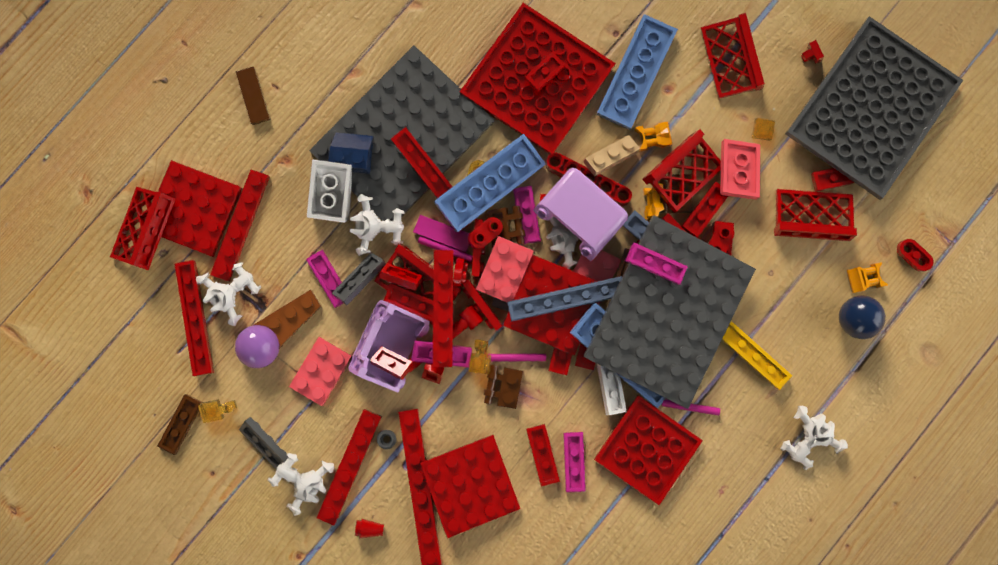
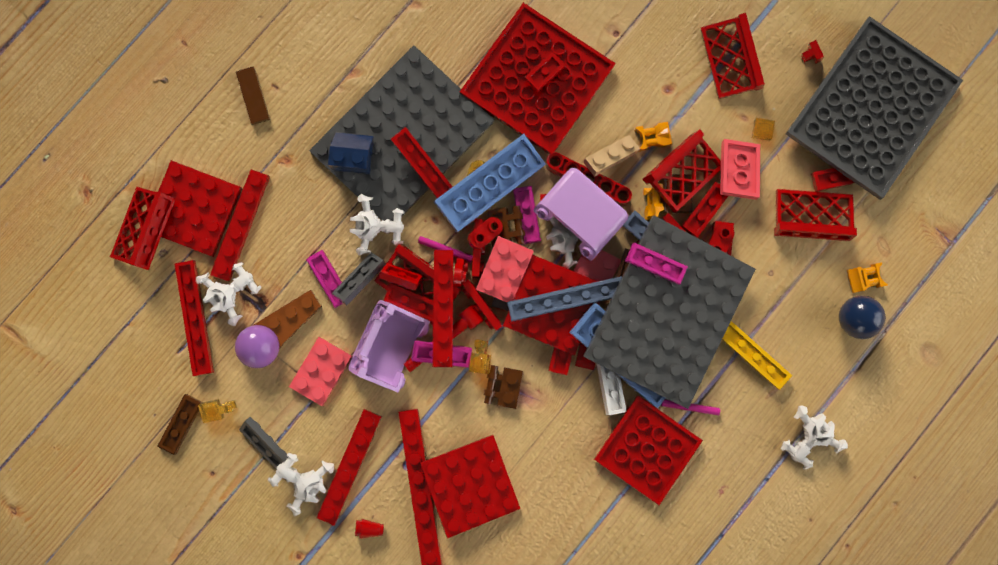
white slope [307,159,352,223] -> none
plate [370,346,414,380] -> none
dark grey plate [377,430,397,449] -> none
dark pink tile [413,215,470,253] -> none
red tile [422,363,444,384] -> none
dark pink bar [488,354,546,362] -> none
red plate [526,424,560,487] -> none
dark pink tile [563,432,586,492] -> none
medium blue plate [596,14,678,130] -> none
red plate [897,239,934,272] -> none

